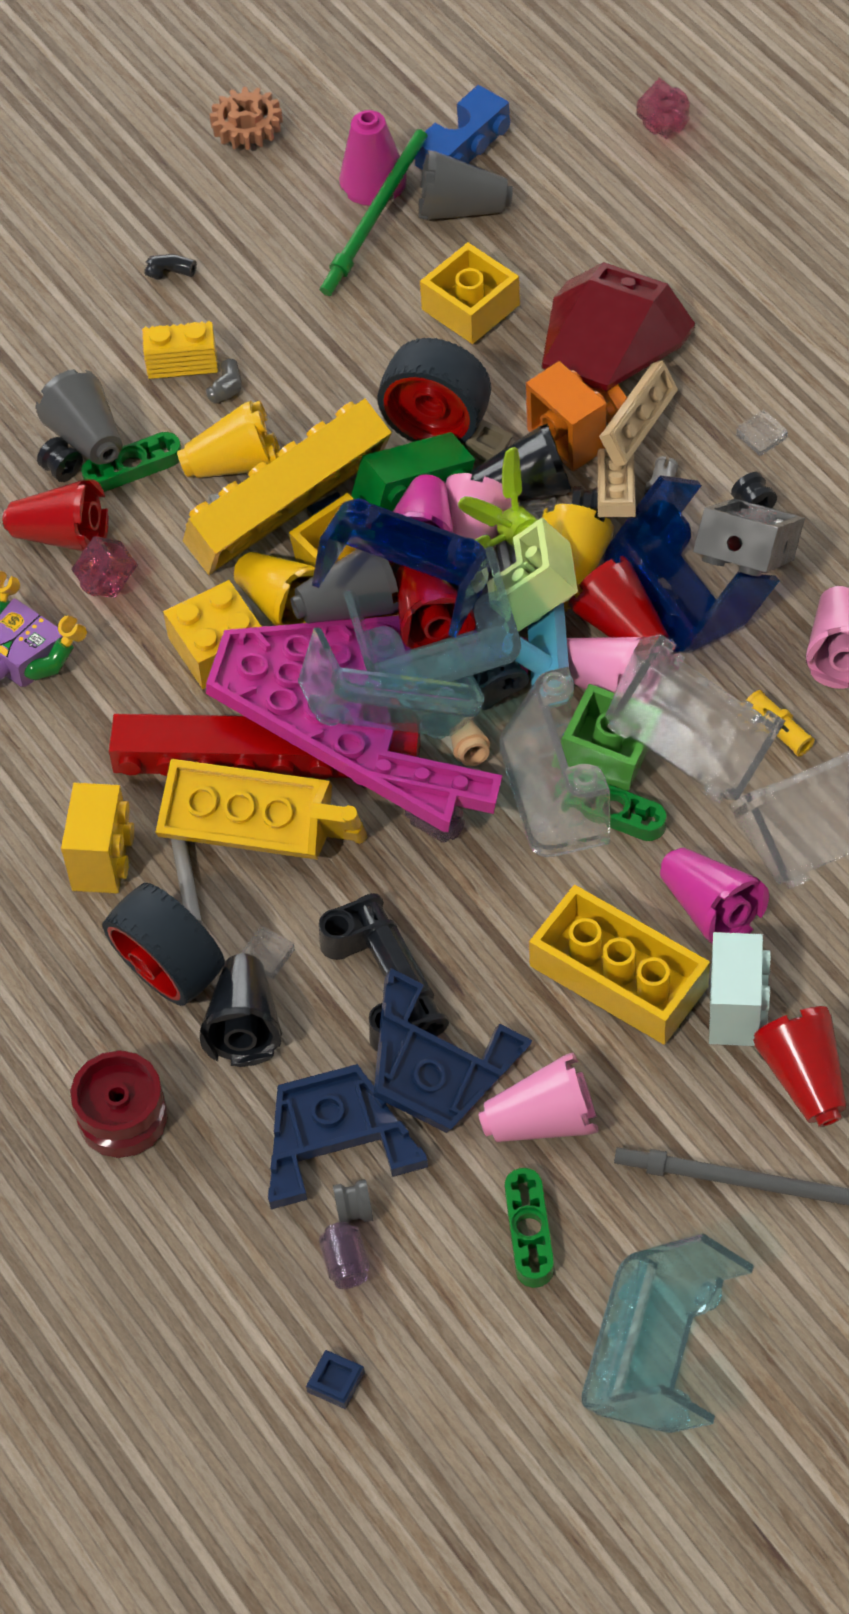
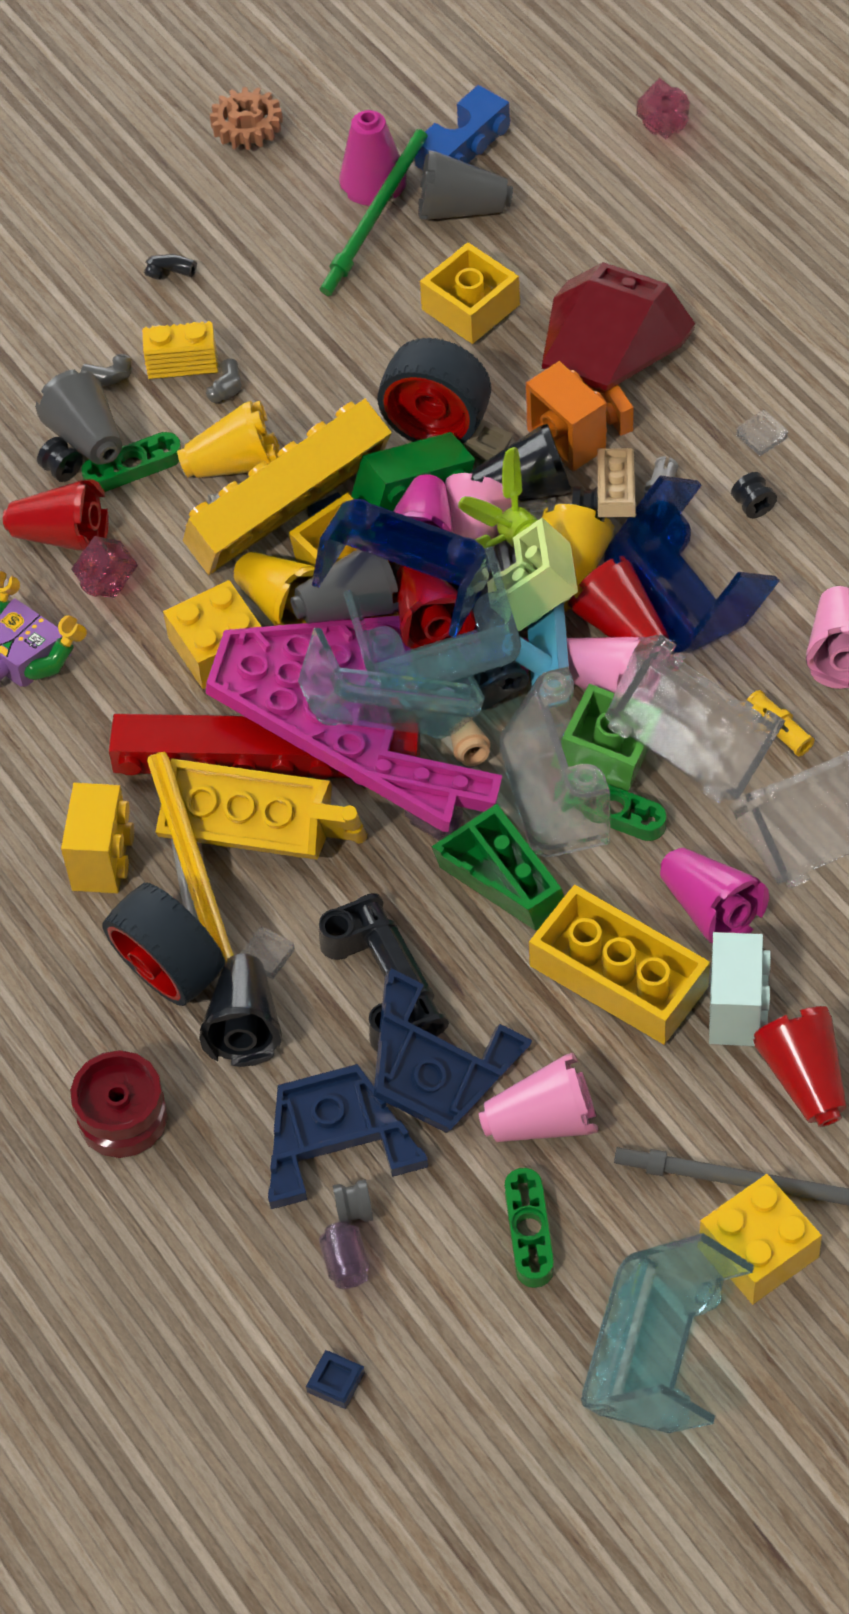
tan tile [599,360,678,467] -> none
dark grey brick [693,498,805,576] -> none
none -> dark grey arm [81,354,133,386]
none -> yellow axle [147,752,233,961]
none -> green wedge [431,804,564,931]
none -> yellow brick [699,1174,822,1305]

